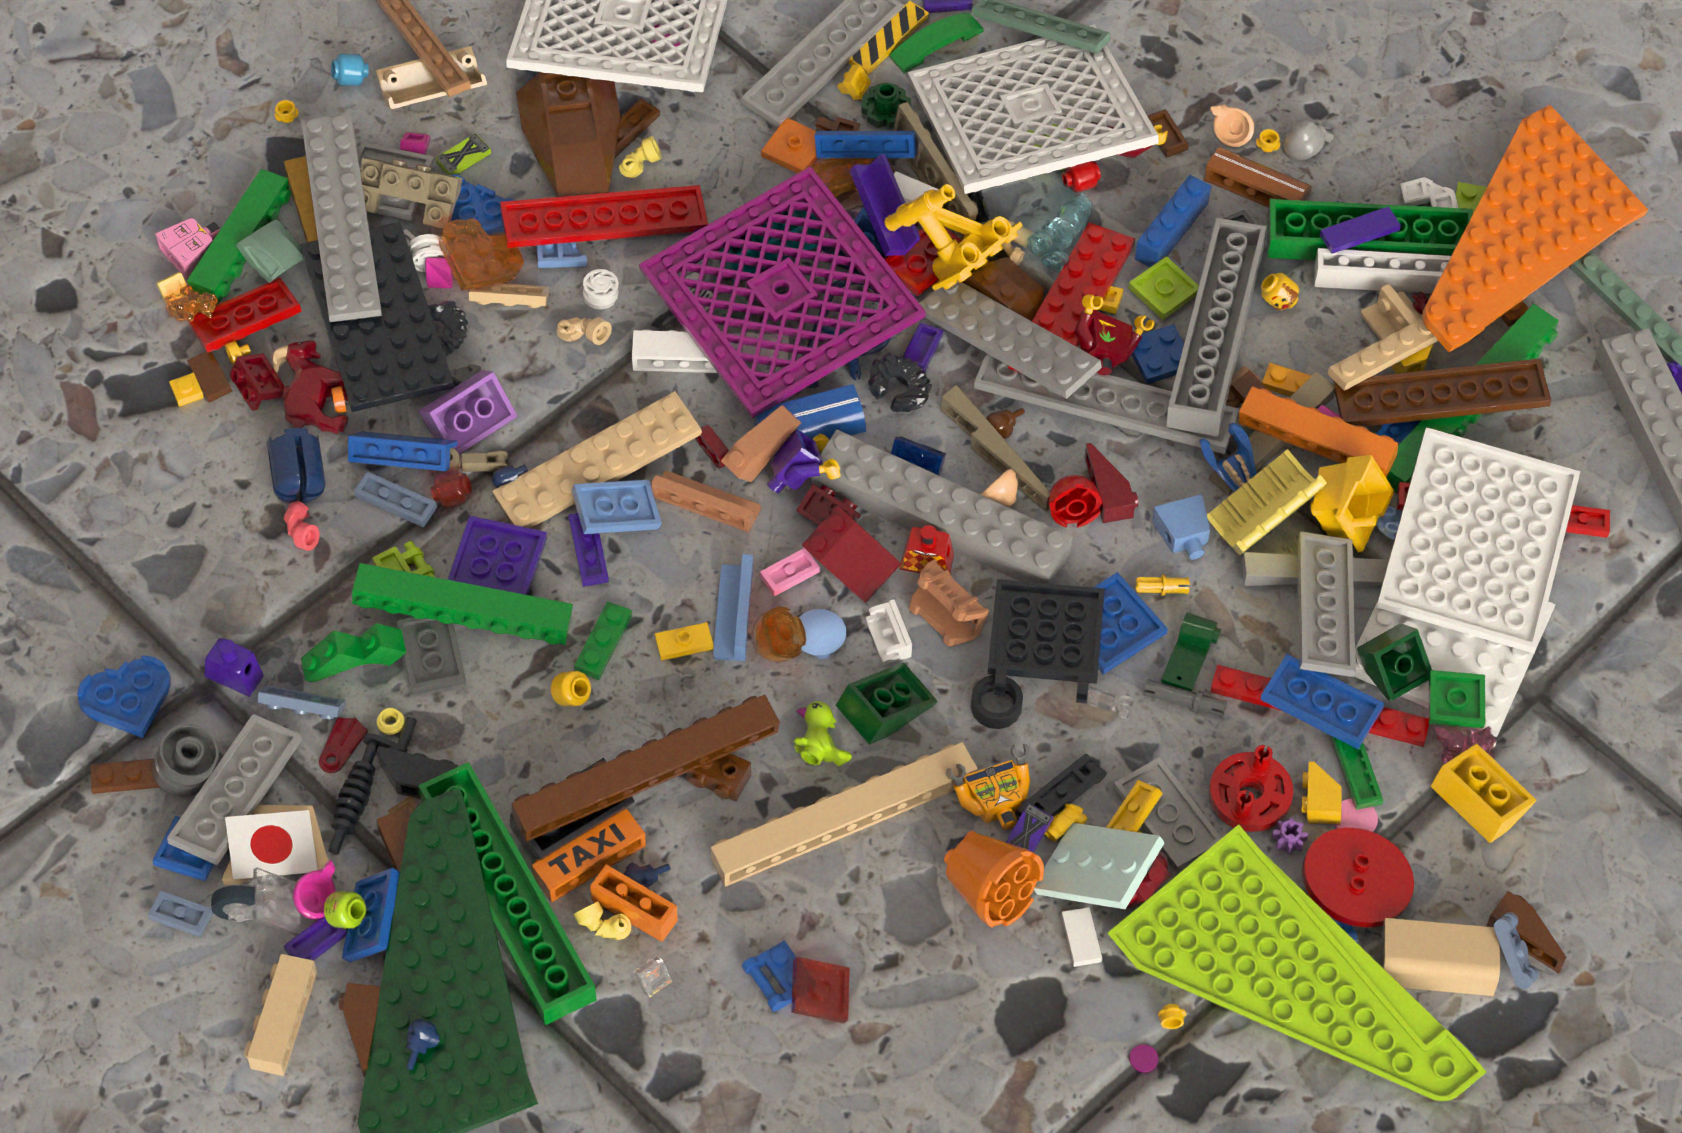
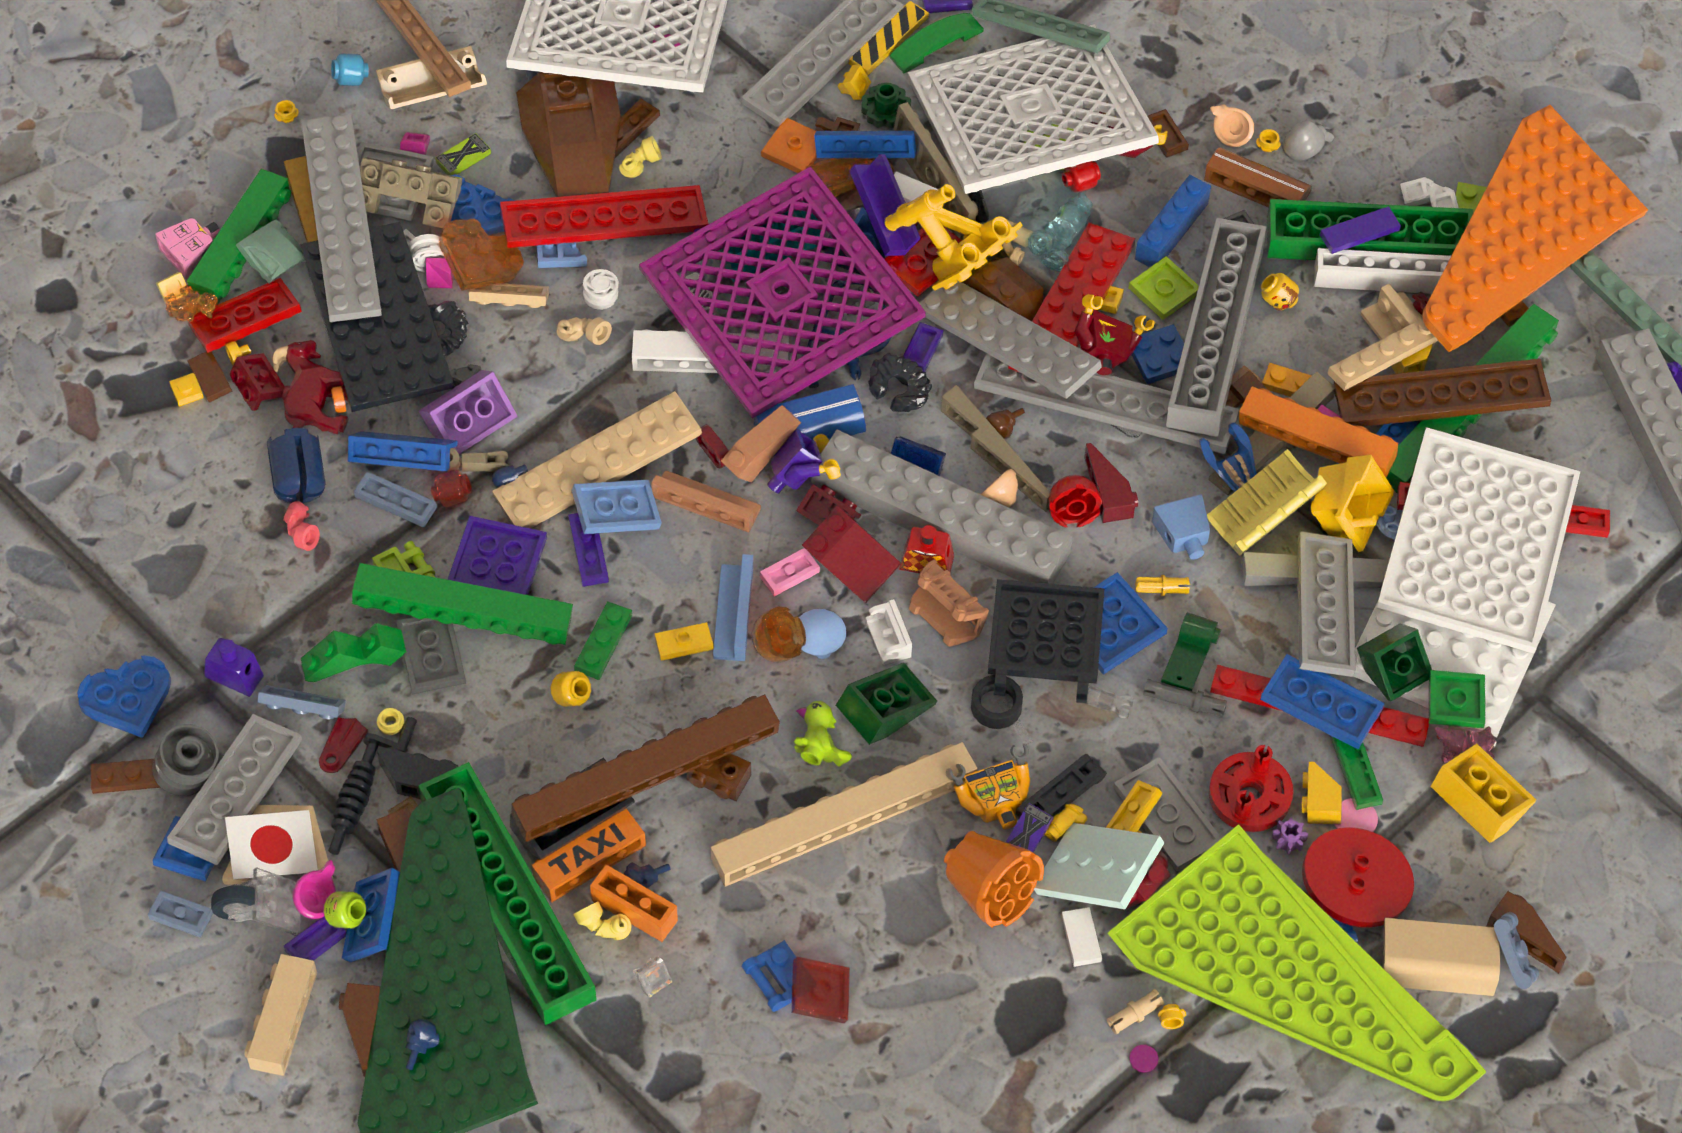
none -> tan pin [1107,989,1164,1034]

